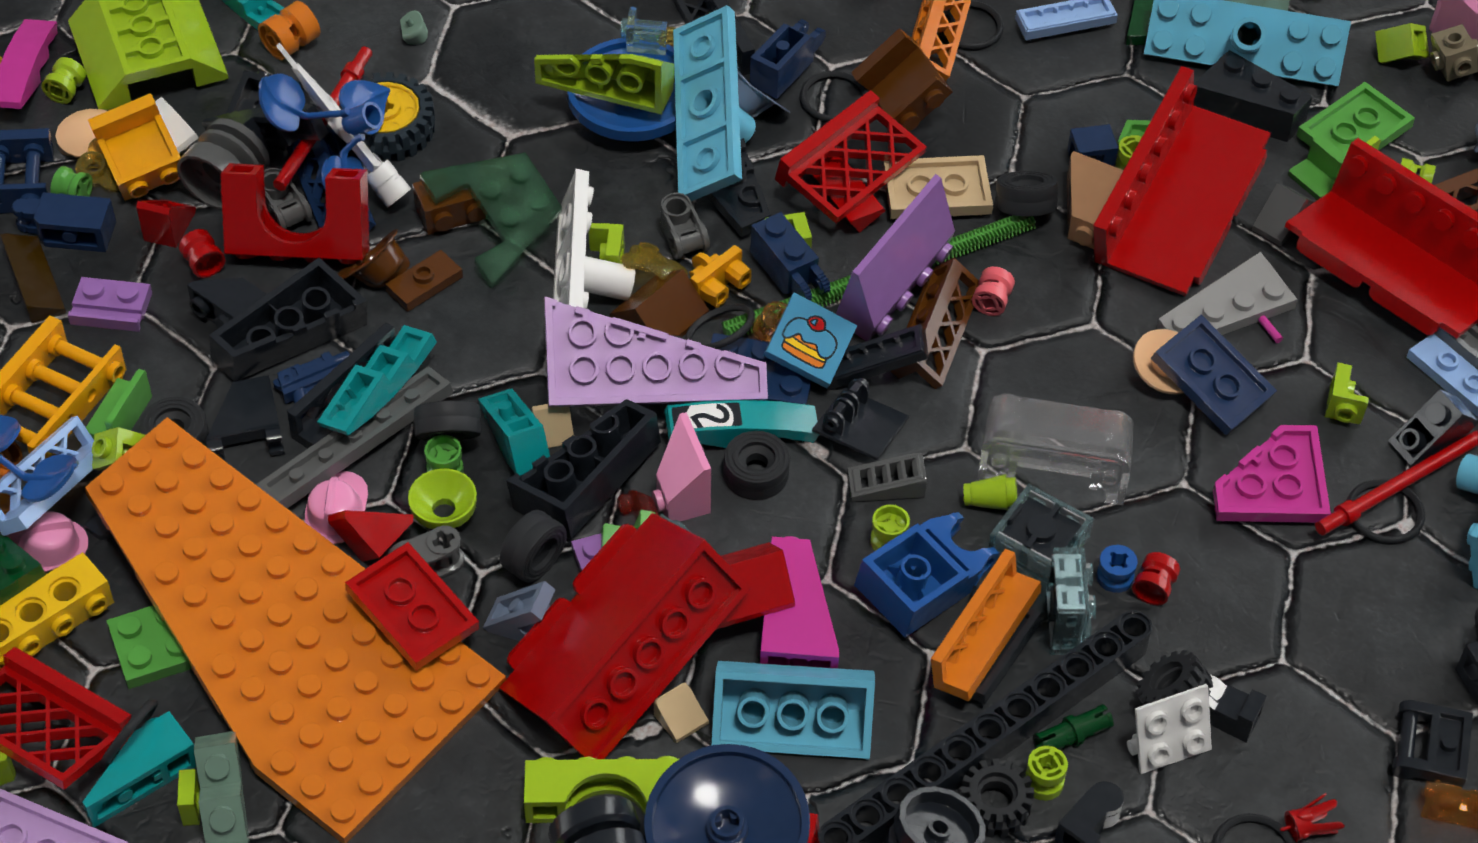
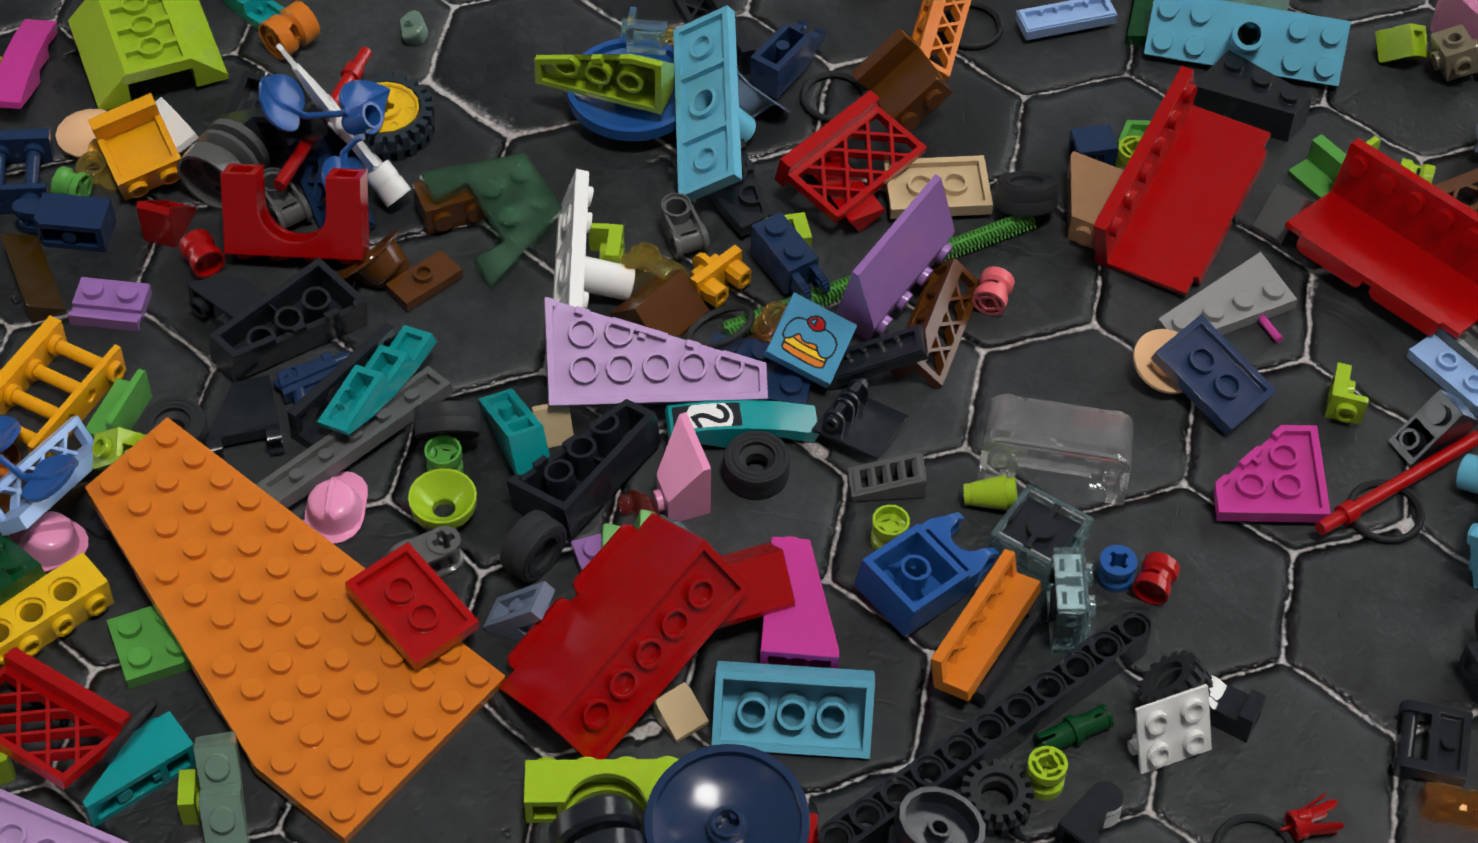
lime wheel [41,57,87,104] -> none
red slope [328,510,413,562] -> none
bright green plate [1297,82,1415,154] -> none

